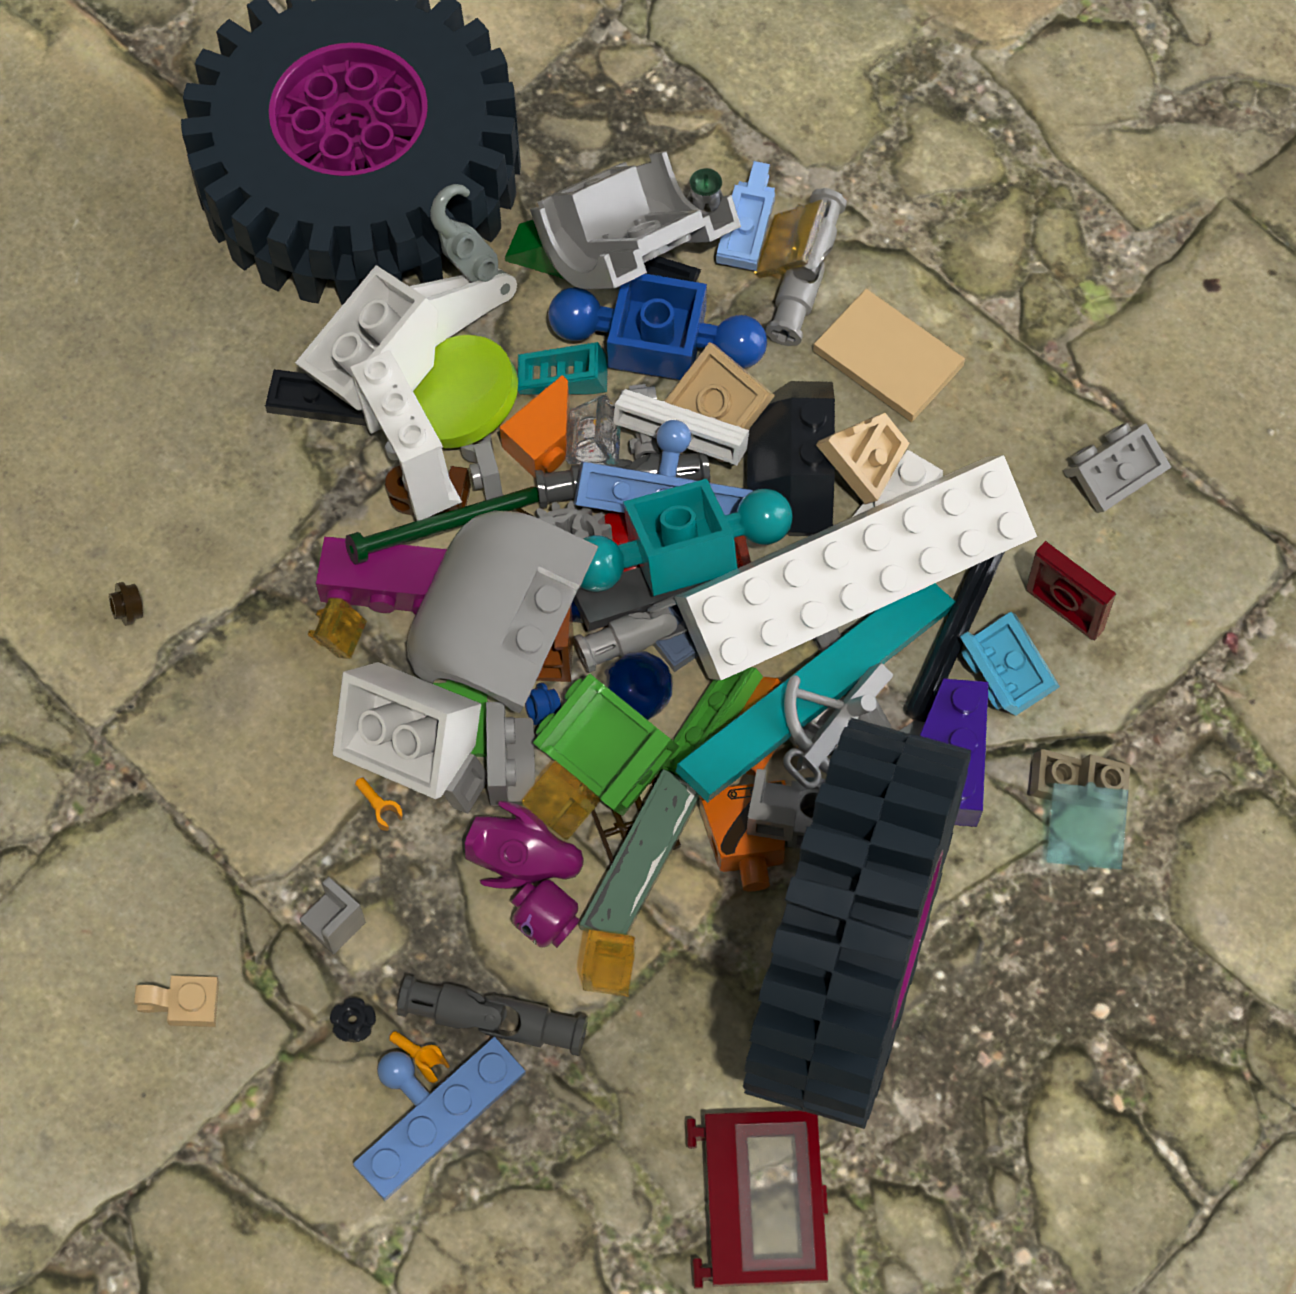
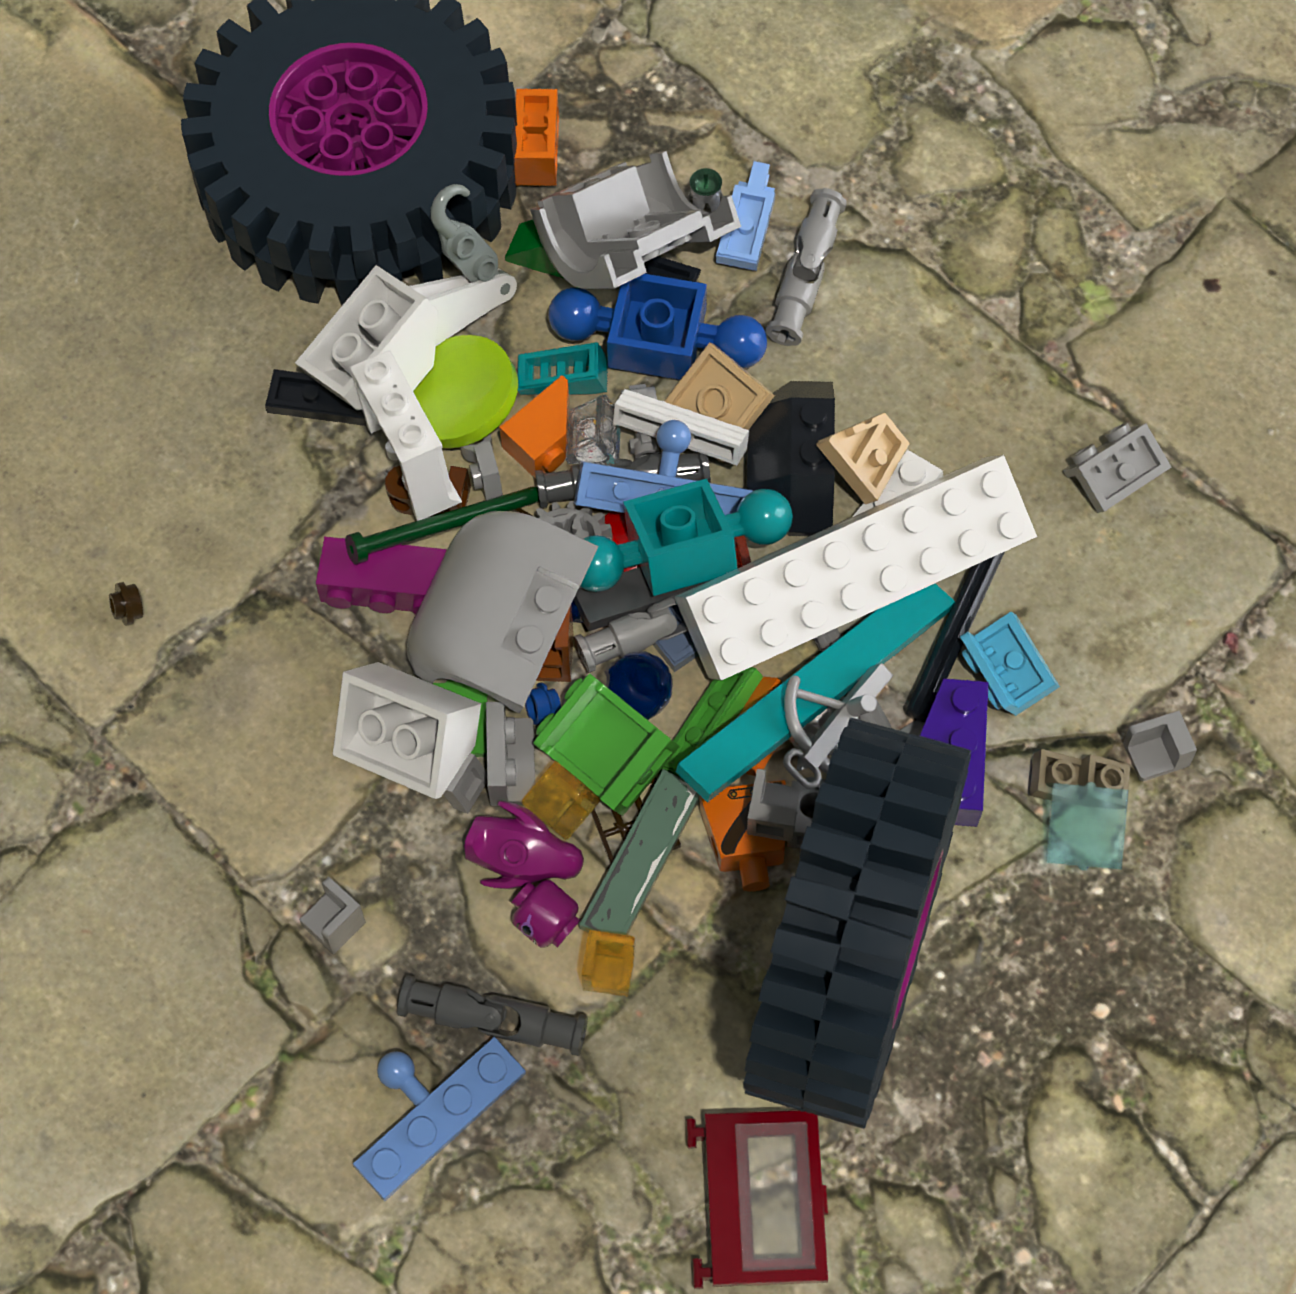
tan plate [134,976,219,1027] -> none
clear yellow tile [307,598,367,659] -> none
black plate [330,997,376,1042] -> none
light orange hand [355,777,402,831] -> none
light orange hand [389,1031,450,1083] -> none
clear yellow piece [754,200,827,278] -> none
tan tile [813,289,965,422] -> none
dark red tile [1026,541,1117,641] -> none
none -> orange brick [514,89,559,186]
none -> light grey panel [1123,711,1197,781]

